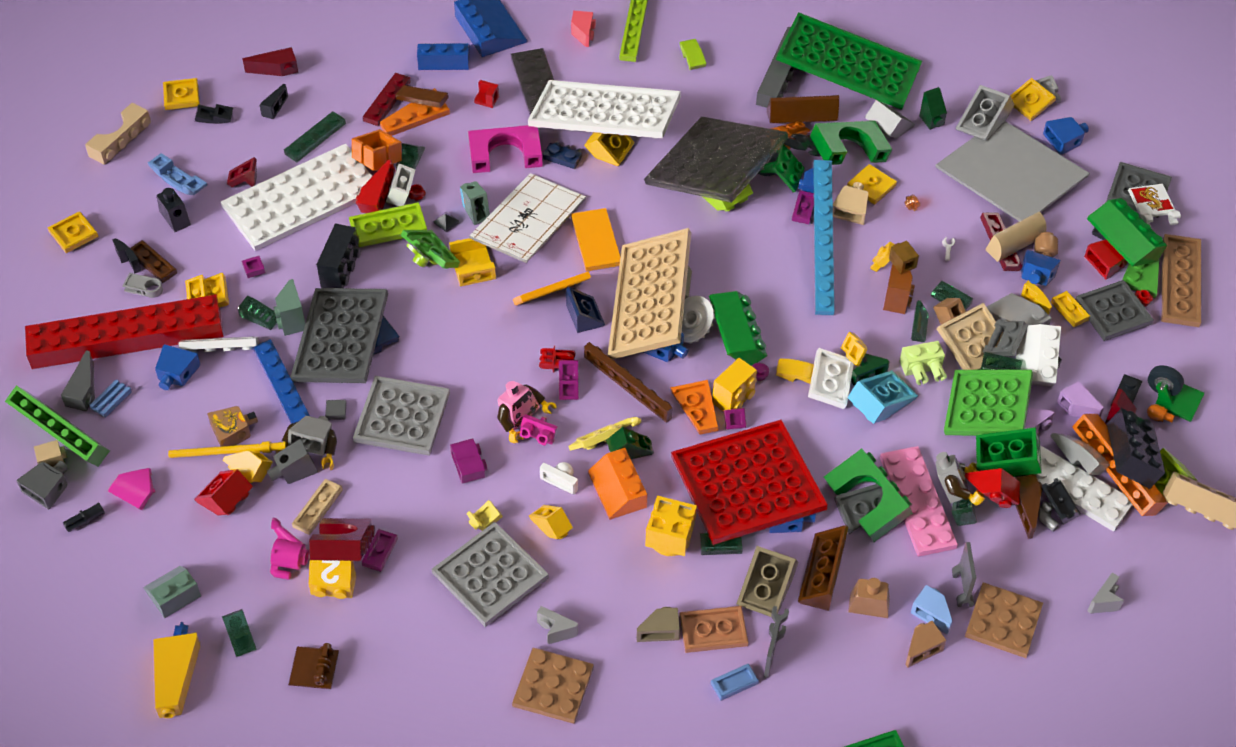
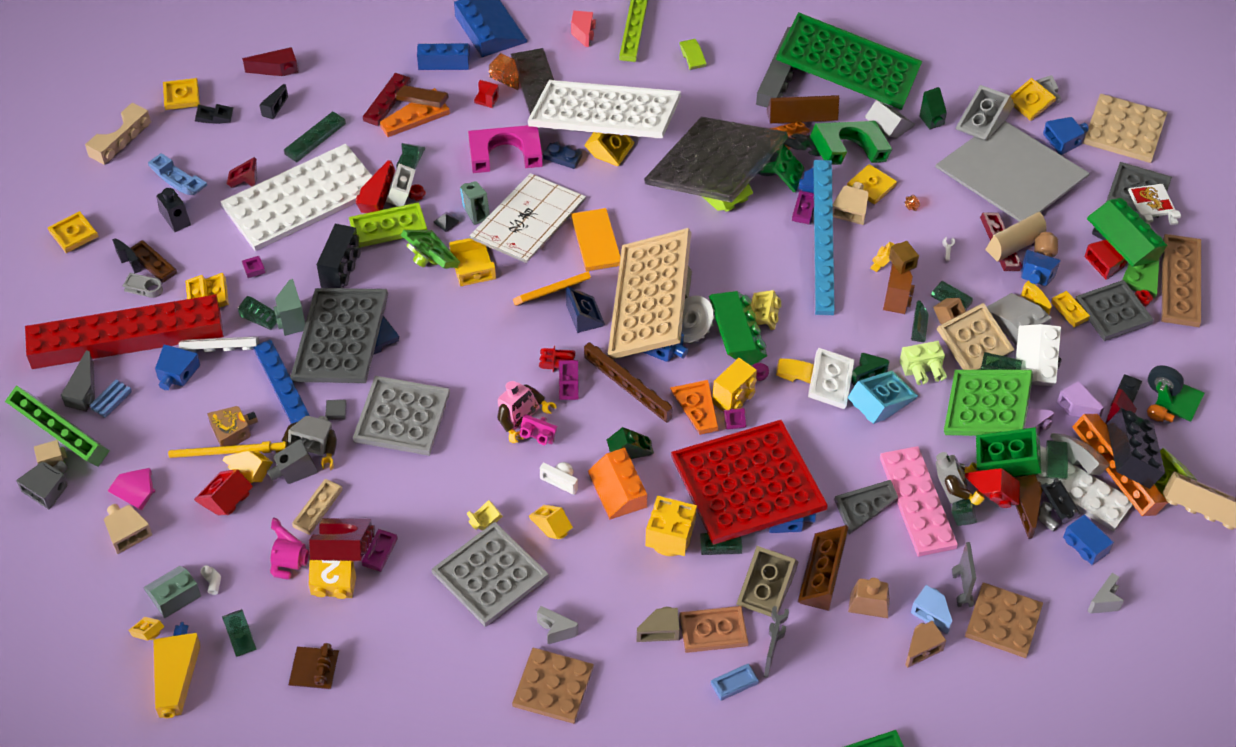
black axle [63,502,105,532] -> none
orange piece [352,129,402,171] -> none
magenta brick [450,438,488,484] -> none
light yellow plate [568,417,641,451] -> none
green arch [824,448,913,542] -> none
yellow slope [841,332,867,366] -> none
dark grey plate [983,319,1028,356] -> none
none -> tan torso [104,504,152,554]
none -> yellow plate [128,617,164,641]
none -> white arm [200,565,221,595]
none -> clear orange slope [489,53,519,90]
none -> light yellow bracket [751,290,781,330]
none -> clear green slope [1045,440,1068,480]
none -> blue brick [1063,514,1114,565]
none -> tan plate [1083,93,1167,163]

